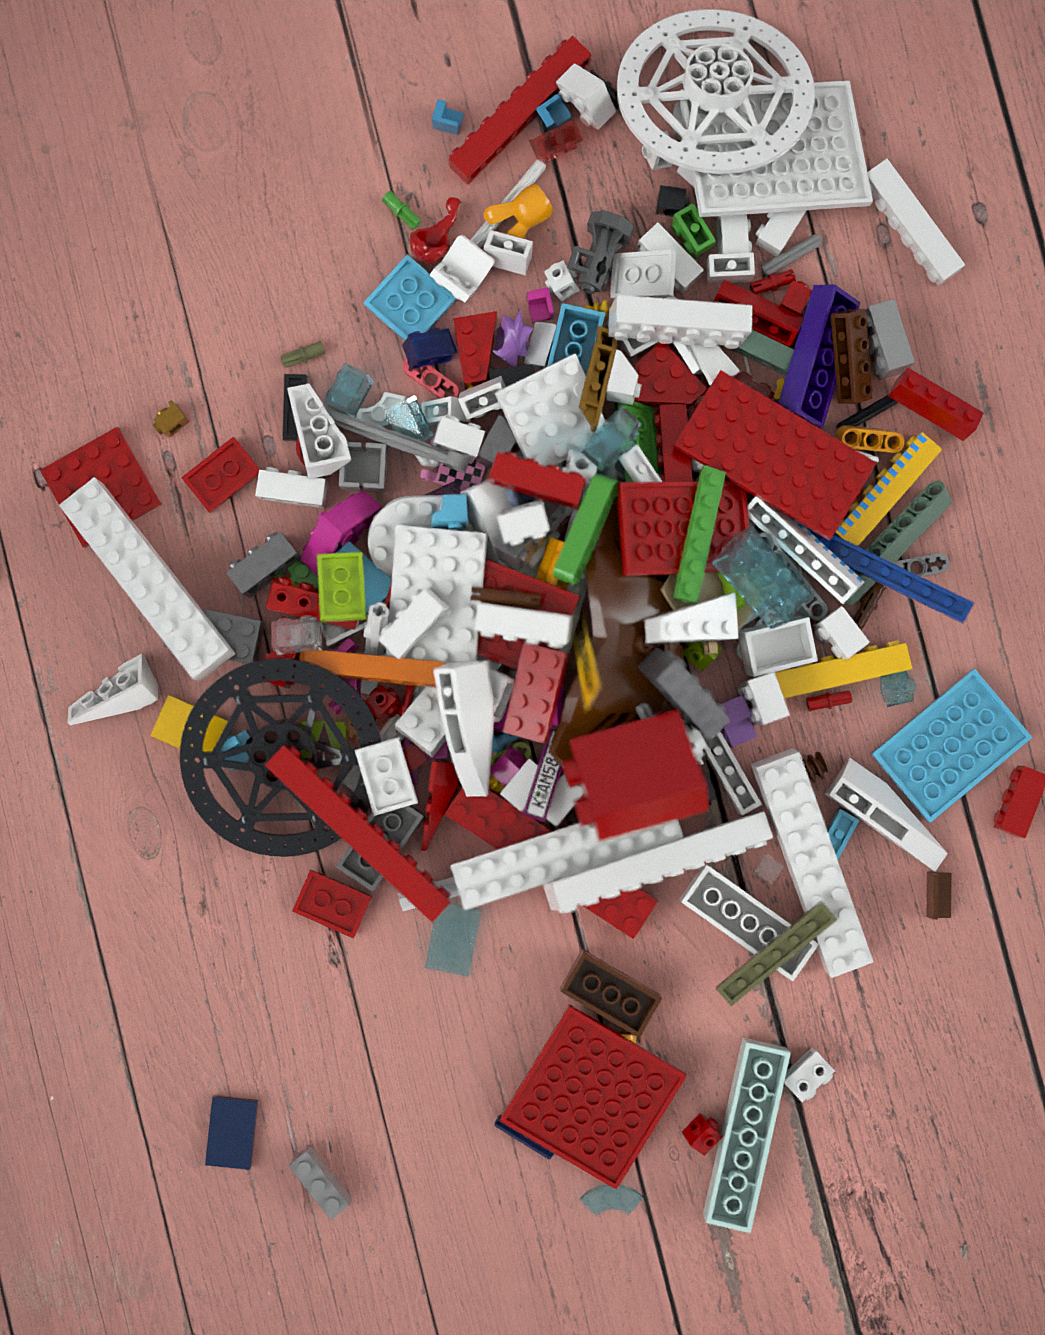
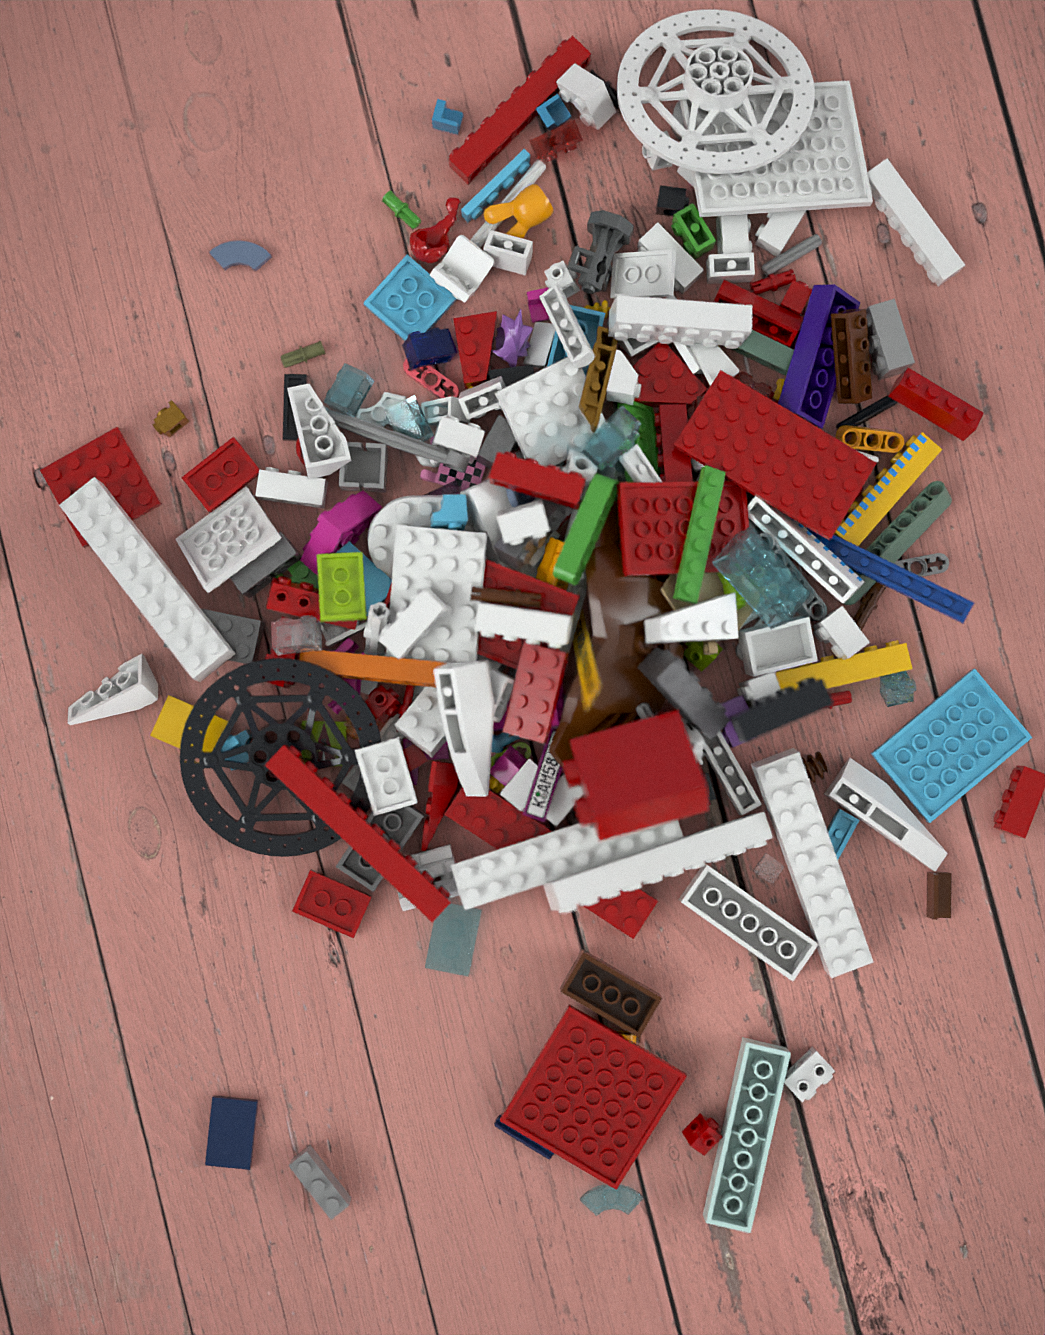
olive plate [716,900,837,1006] -> none
none -> white plate [175,486,281,593]
none -> sand blue tile [209,241,272,271]
none -> white brick [410,844,456,880]
none -> medium azure plate [461,149,530,223]
none -> white brick [539,283,595,368]
none -> black brick [729,676,834,742]

